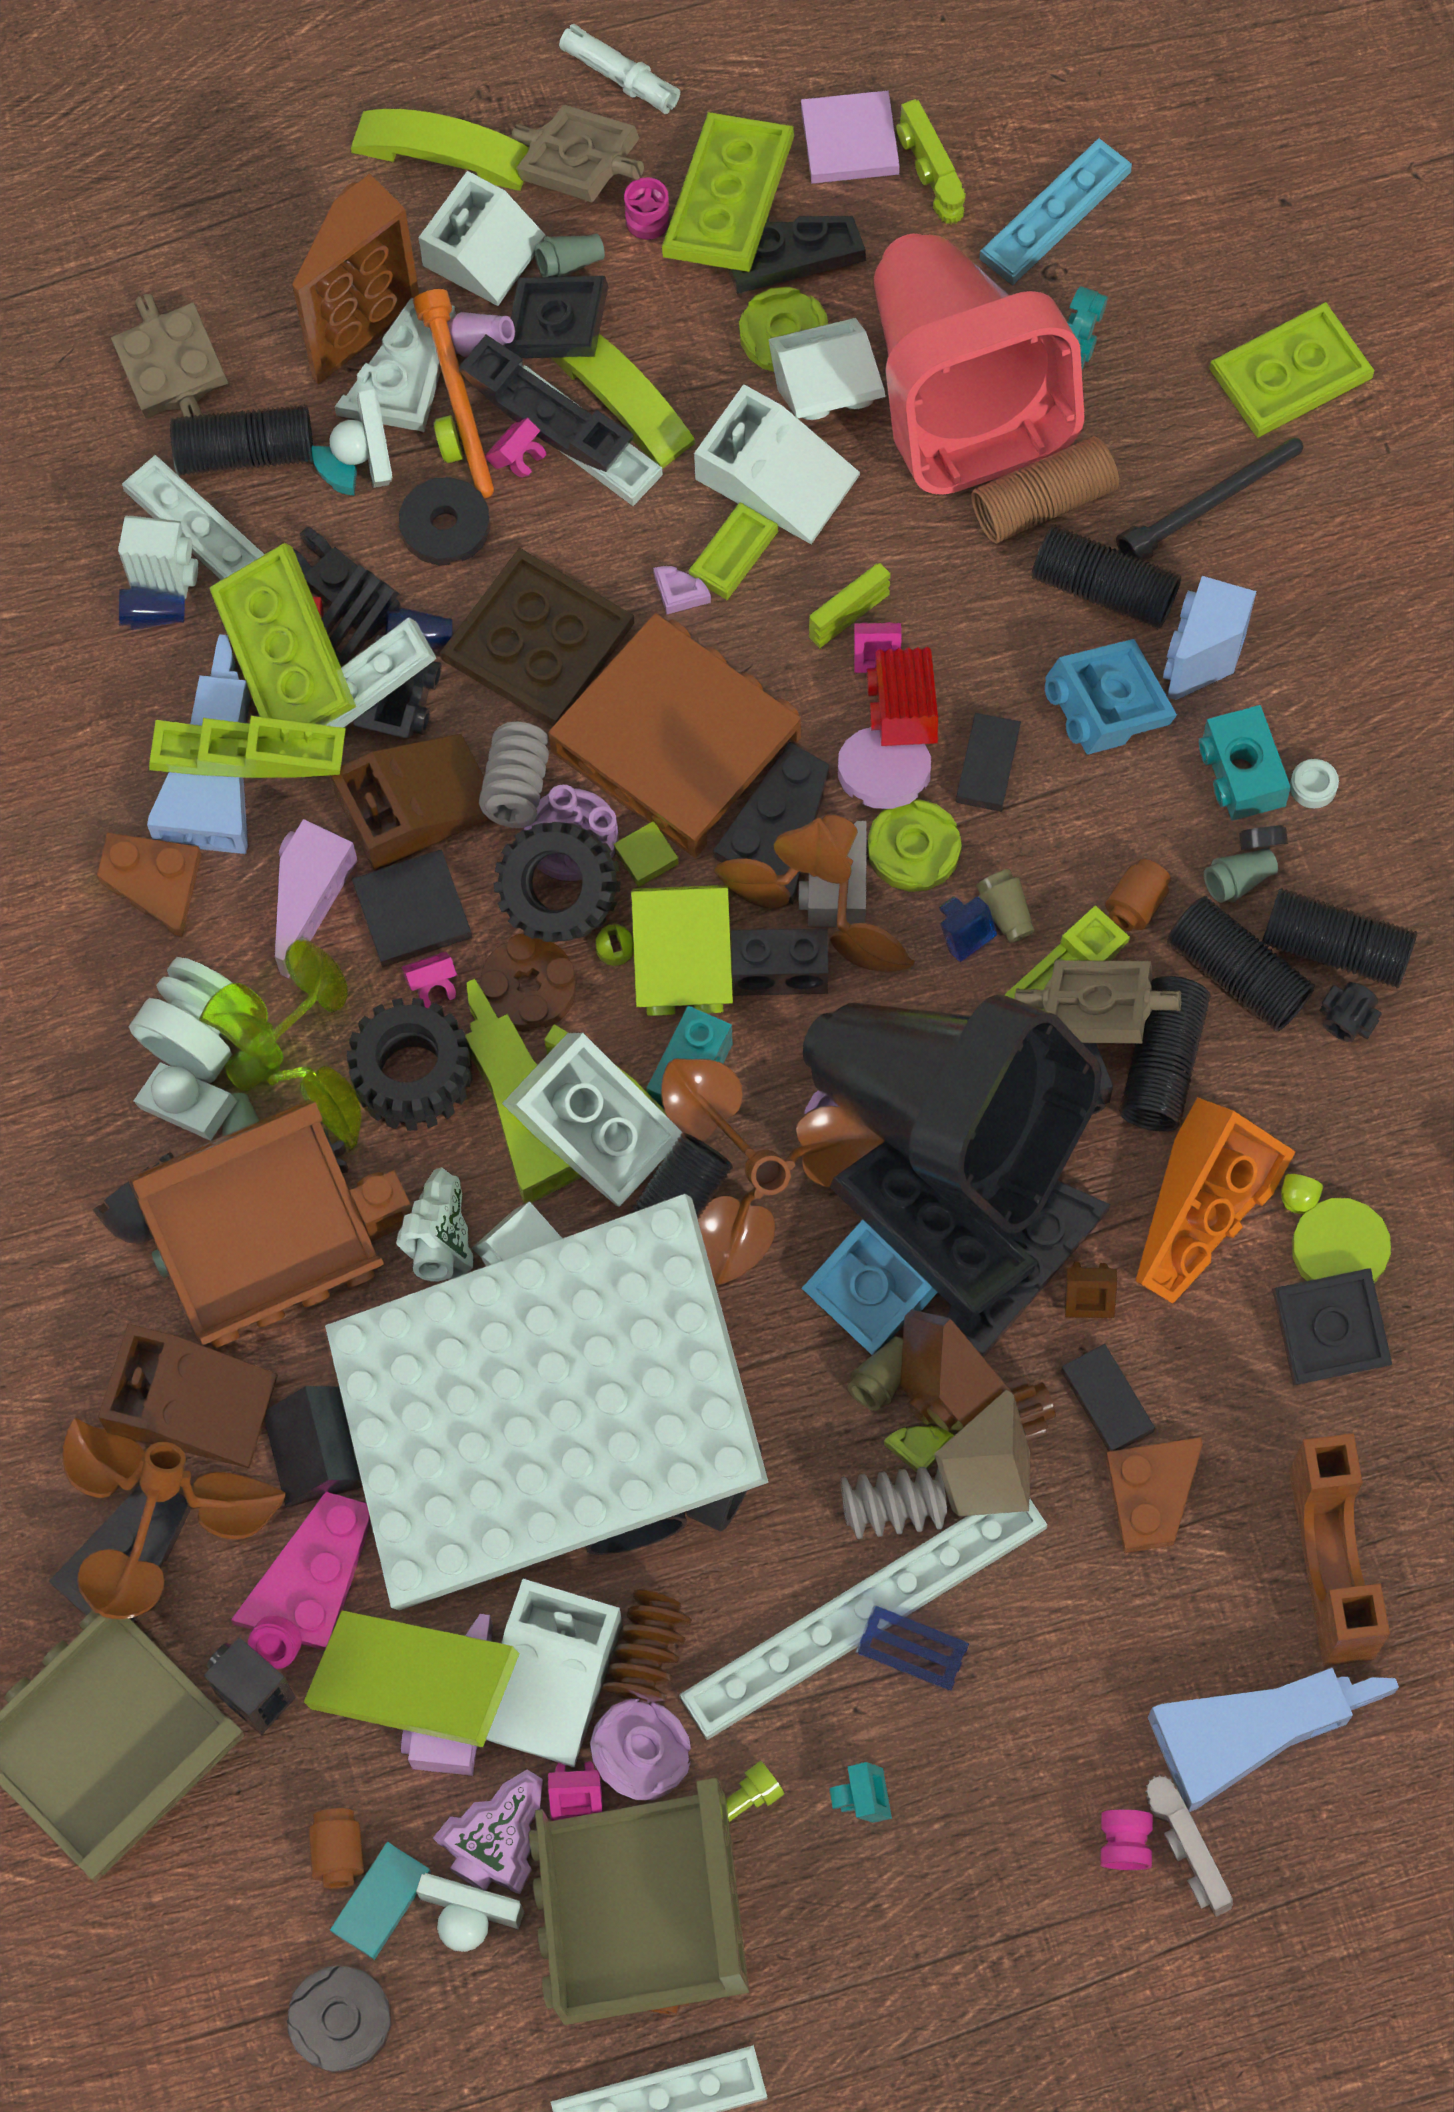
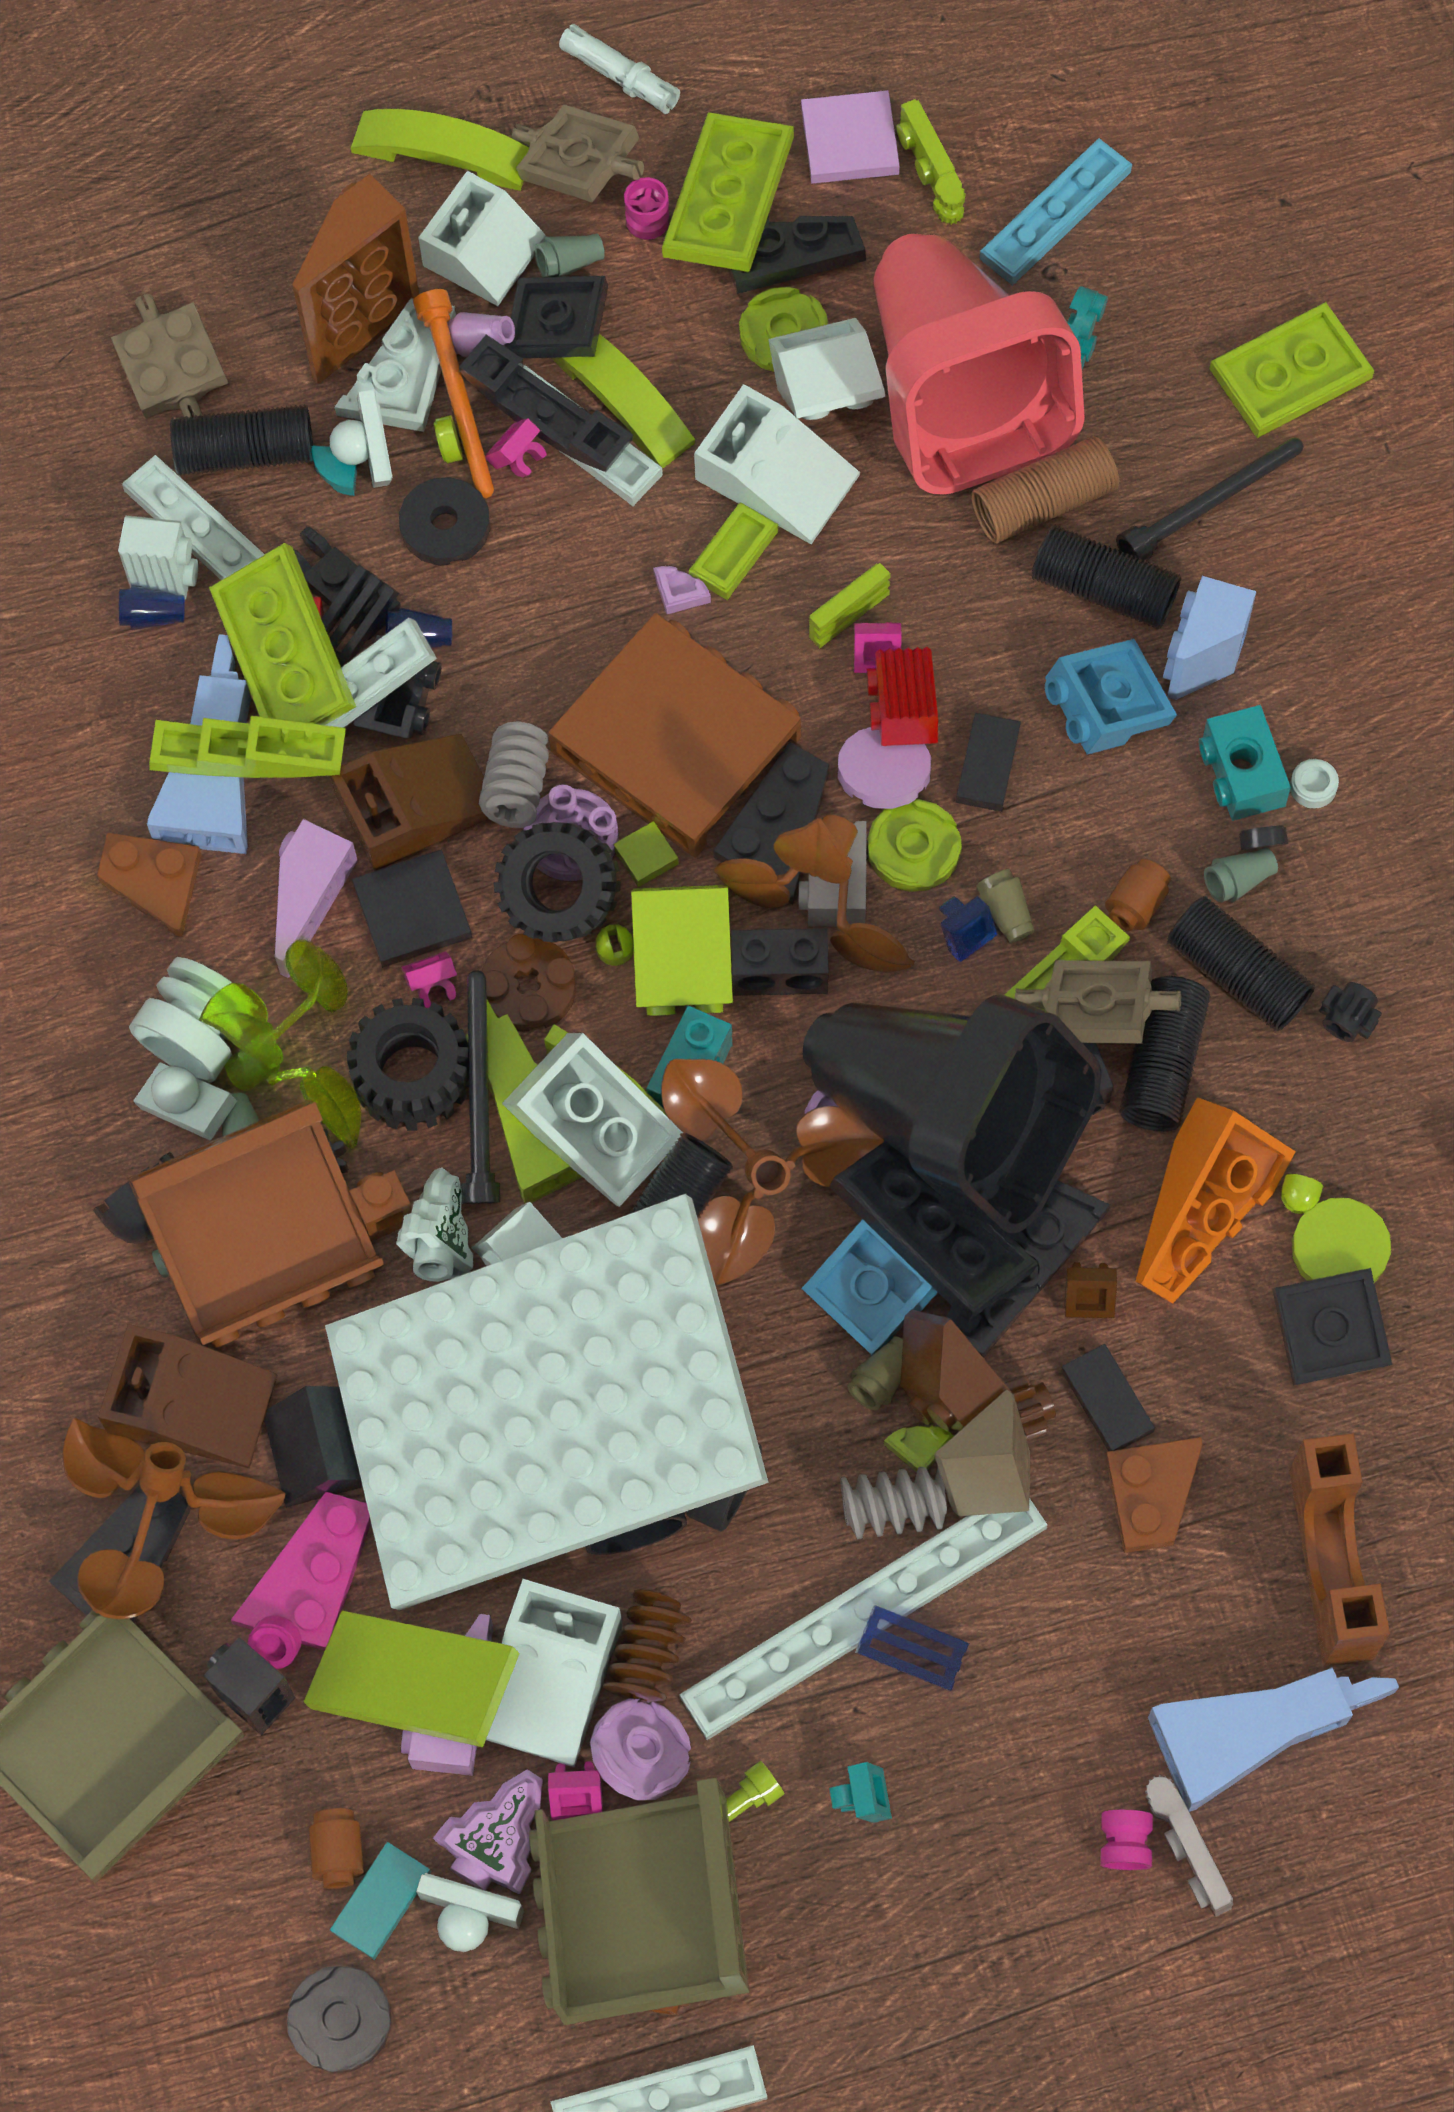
dark brown plate [440,547,634,727] -> none
black piece [1262,888,1418,989] -> none
none -> black piece [461,970,500,1204]

